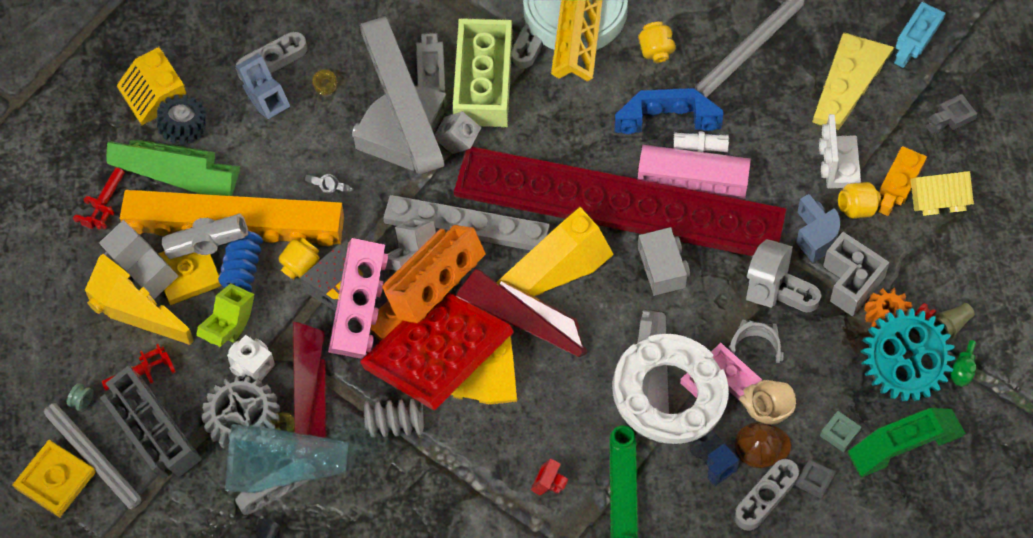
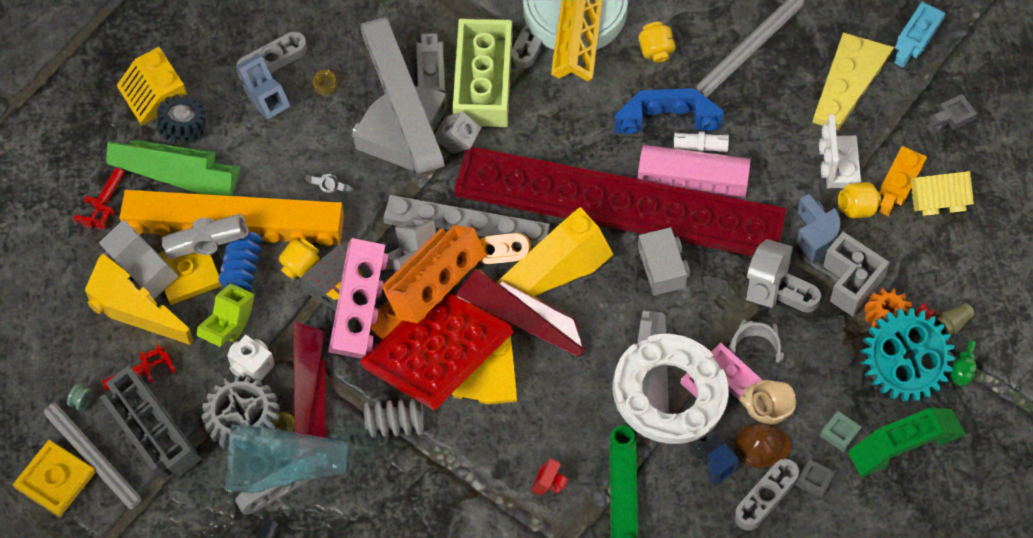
none -> plate [480,233,531,264]

